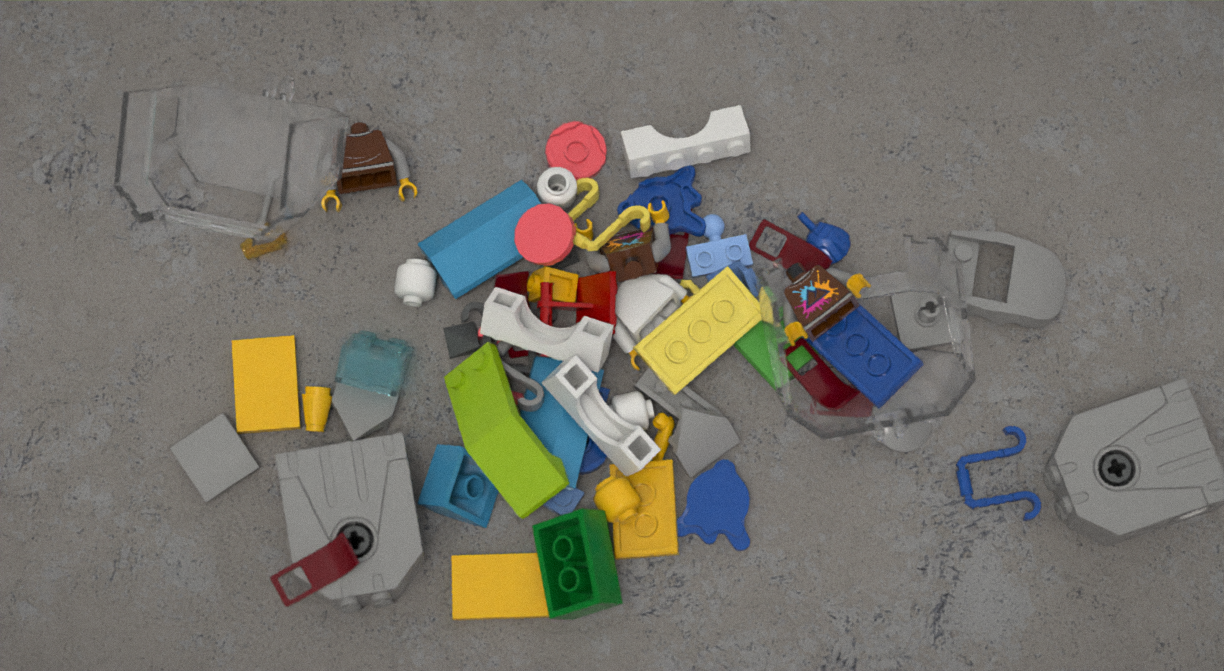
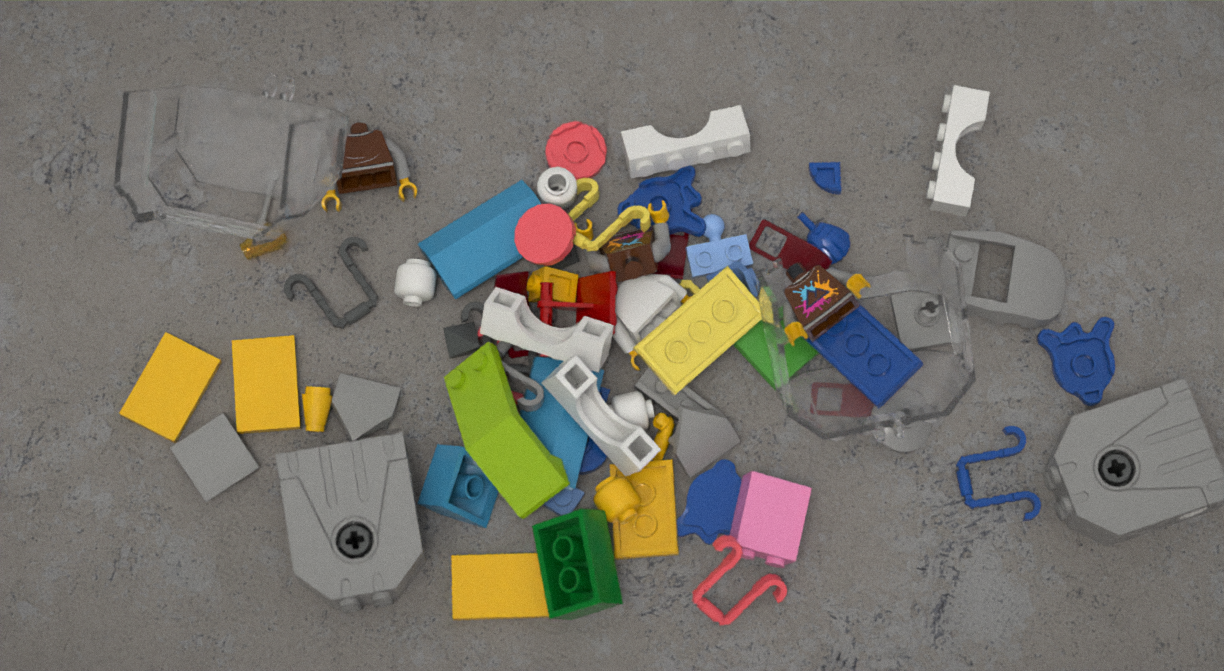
dark red piece [270,532,360,607] -> none
clear light blue slope [334,331,414,397] -> none
dark red piece [778,338,861,411] -> none
none -> yellow tile [119,332,222,443]
none -> dark grey piece [284,237,378,329]
none -> coral piece [692,535,787,625]
none -> bright pink brick [727,471,812,568]
none -> blue tile [808,162,841,195]
none -> white arch [926,85,990,216]
none -> blue tile [1037,317,1115,406]

